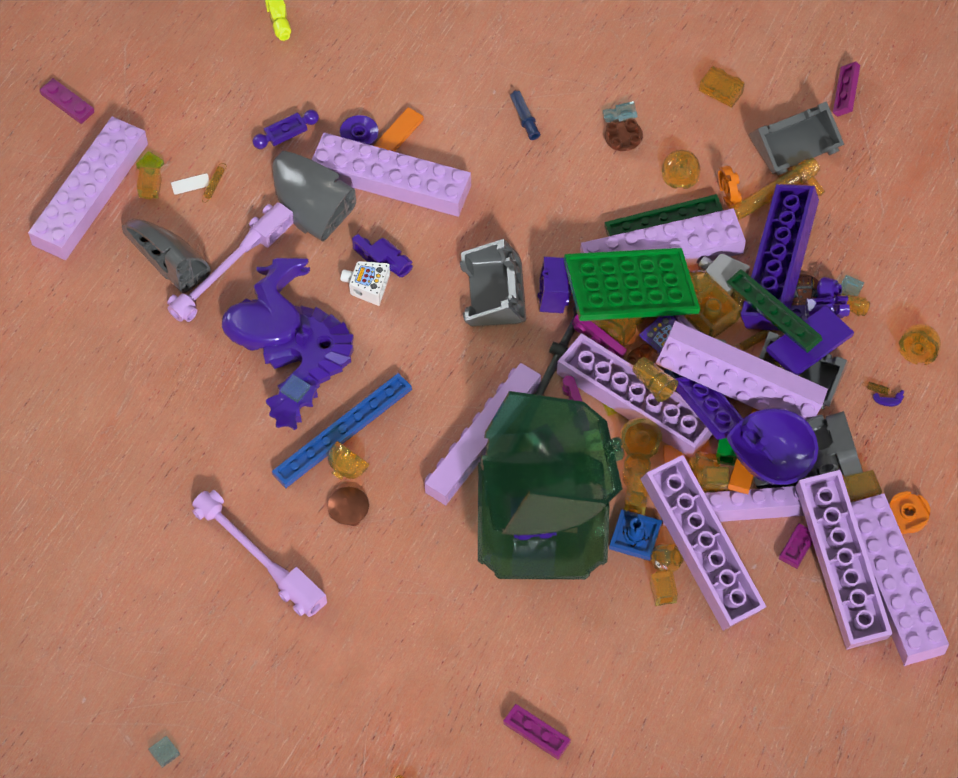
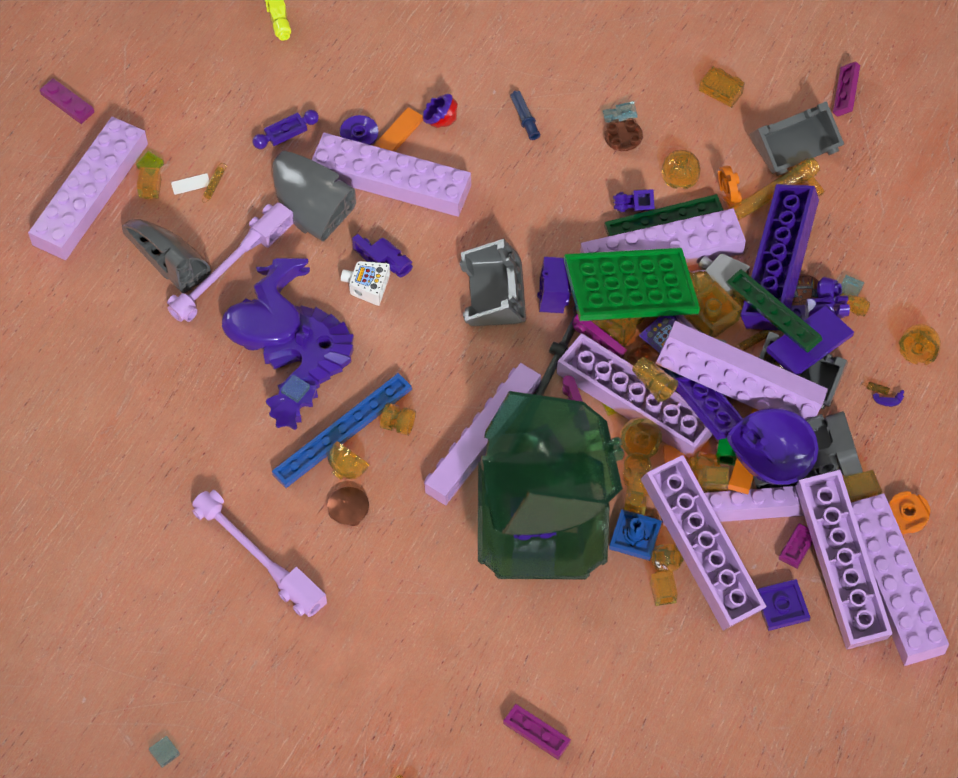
none -> clear yellow wheel [380,402,416,436]
none -> dark purple hair [423,94,458,128]
none -> dark purple brick [613,189,655,212]
none -> dark purple plate [757,579,810,631]

